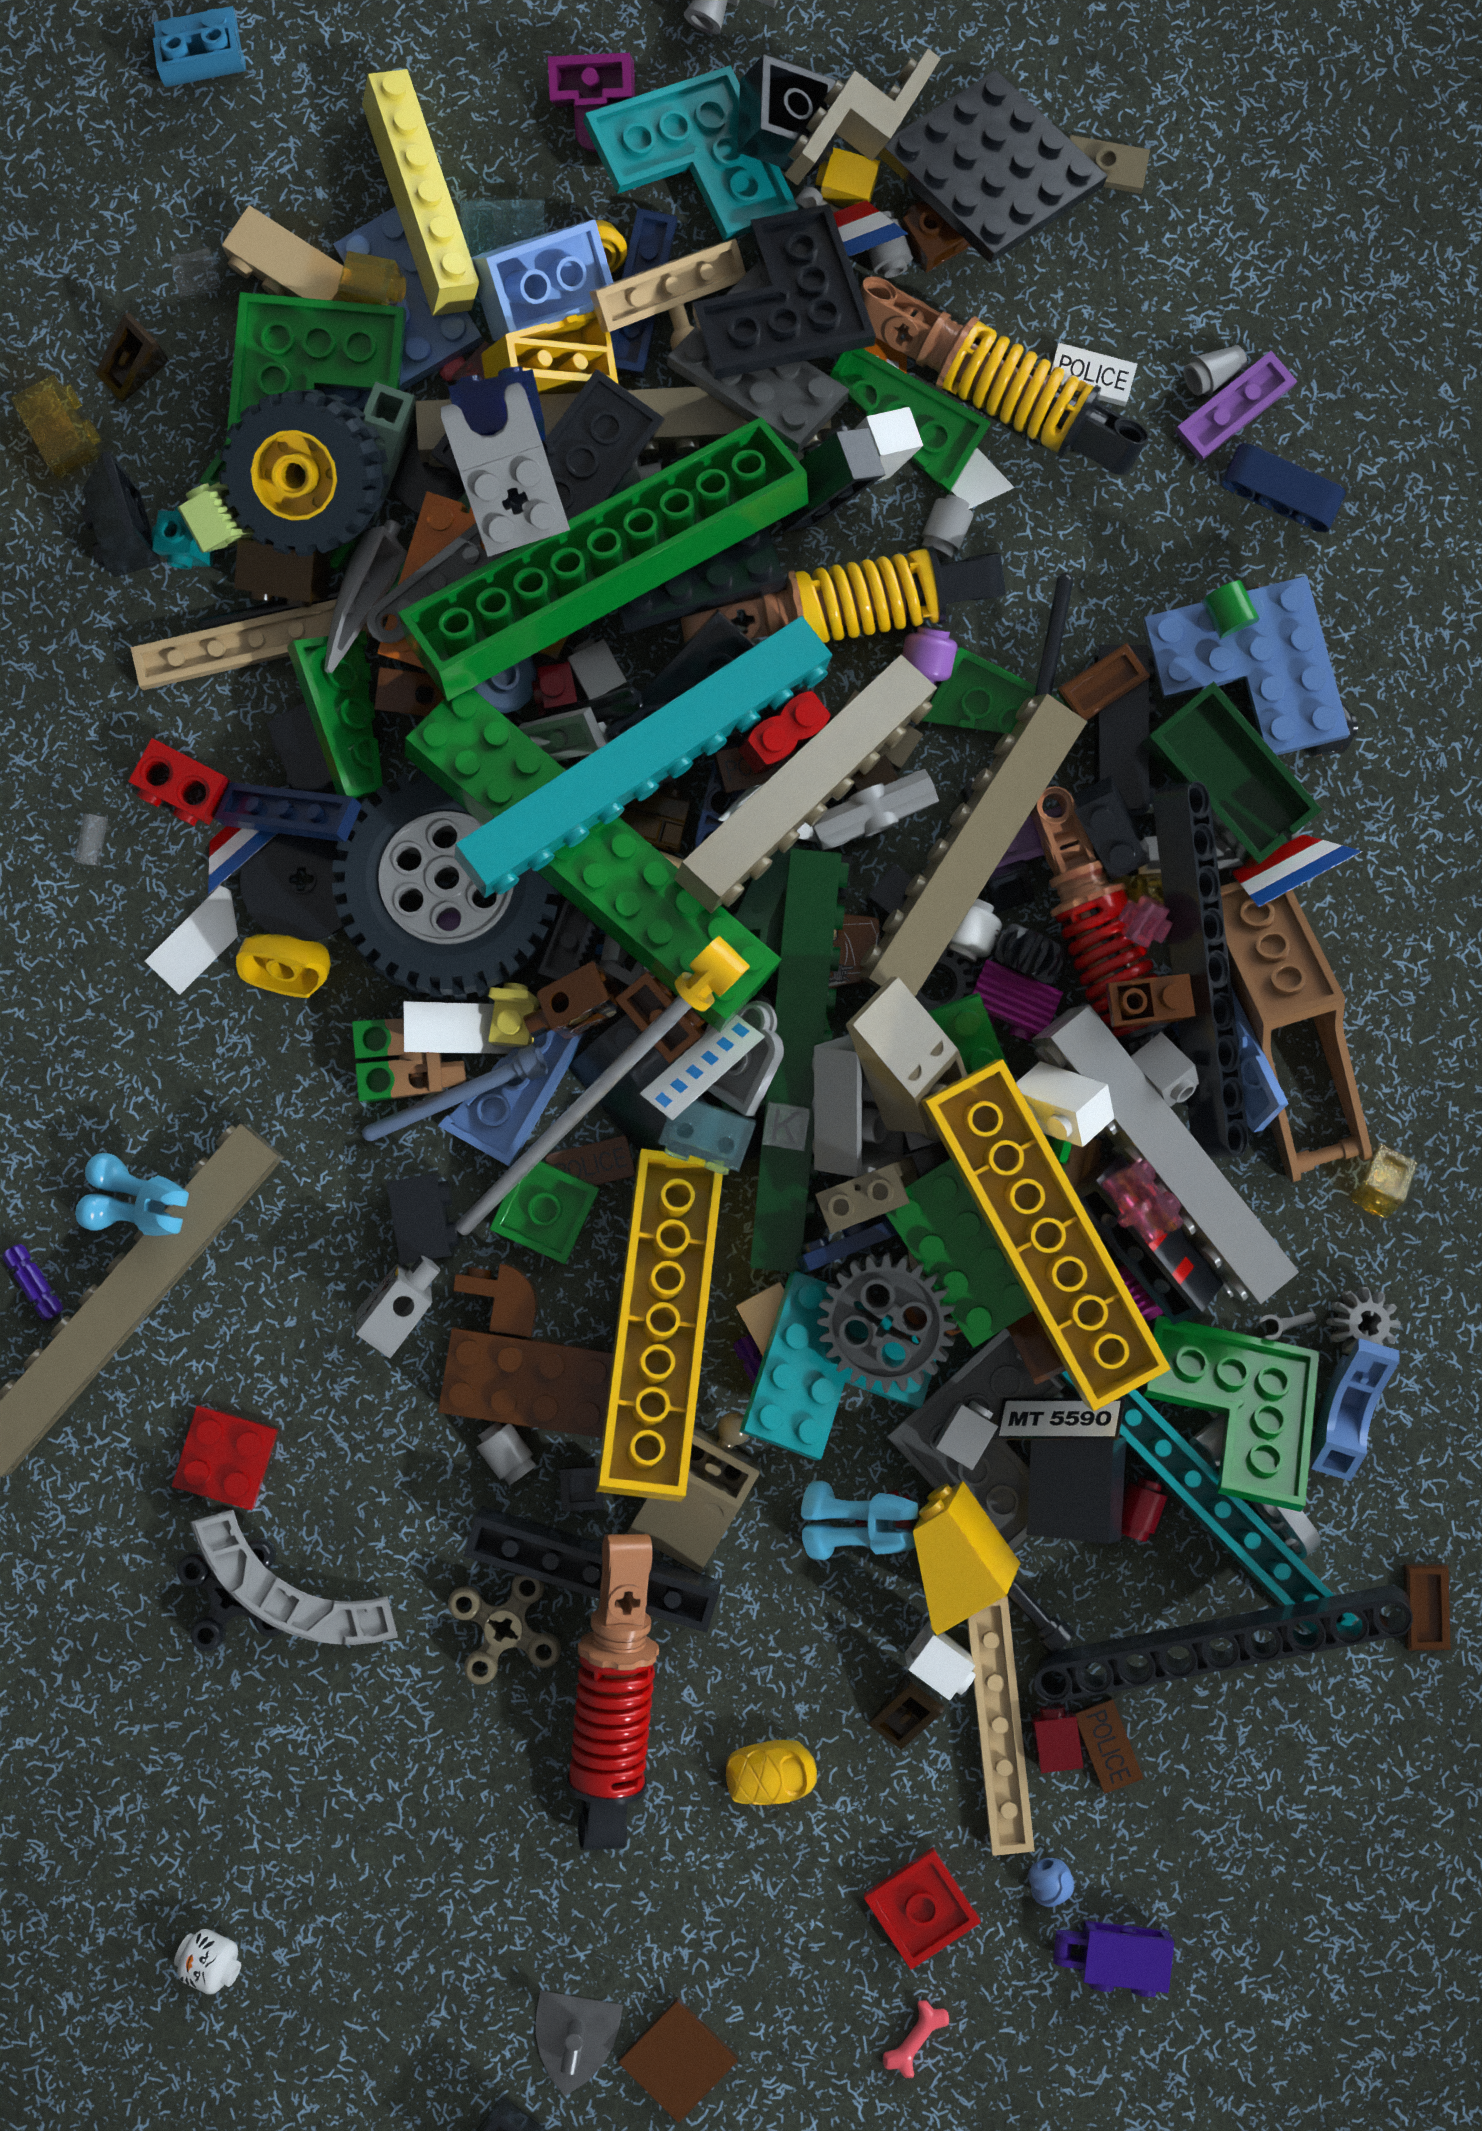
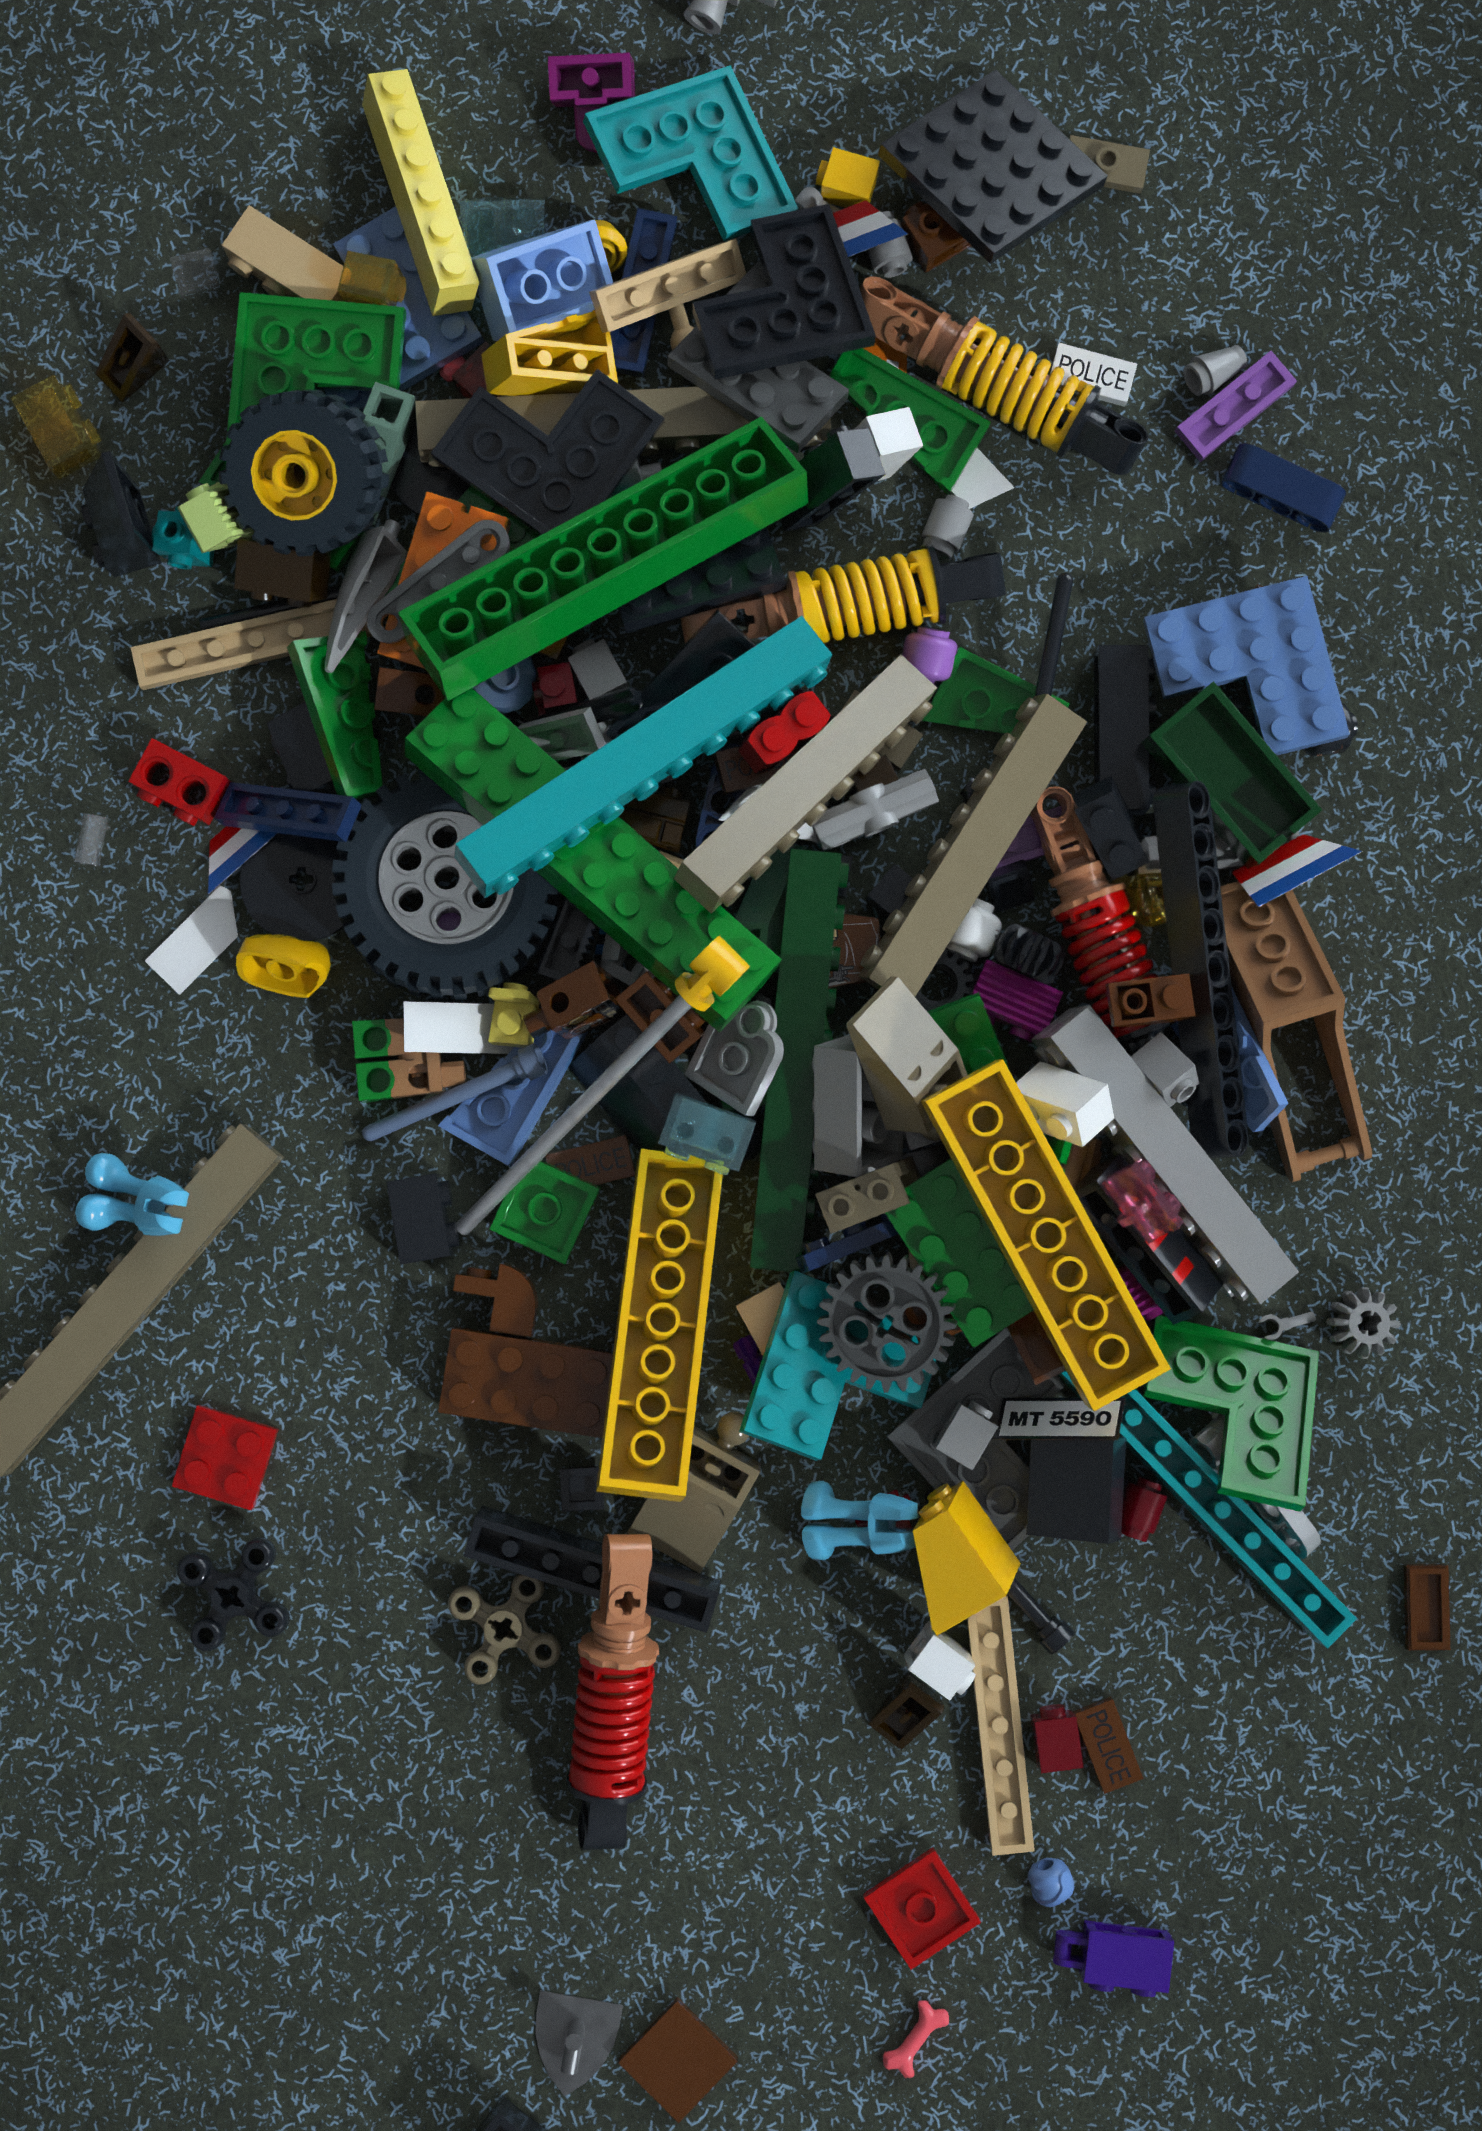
dark purple axle [2,1244,63,1321] -> none
dark azure brick [153,6,246,87] -> none
white head [174,1929,241,1994] -> none
light grey tile [190,1510,398,1645] -> none
light grey torso [356,1255,441,1358] -> none
light grey brick [440,382,570,557] -> none
clear blue brick [448,366,546,441] -> none
light grey brick [476,1422,536,1485] -> none
white sticker [640,1015,765,1121] -> none
yellow piece [726,1740,817,1805] -> none
black brick [737,54,835,176] -> none
clear tile [762,1101,811,1151] -> none
bracket [784,48,941,185] -> none
black beam [1034,1585,1413,1702] -> none
reddish brown tile [1056,643,1150,721] -> none
clear pink gear [1118,895,1173,948] -> none
green brick [1202,580,1260,639] -> none
medium blue arch [1311,1338,1399,1481] -> none
clear yellow bracket [1351,1144,1418,1218] -> none

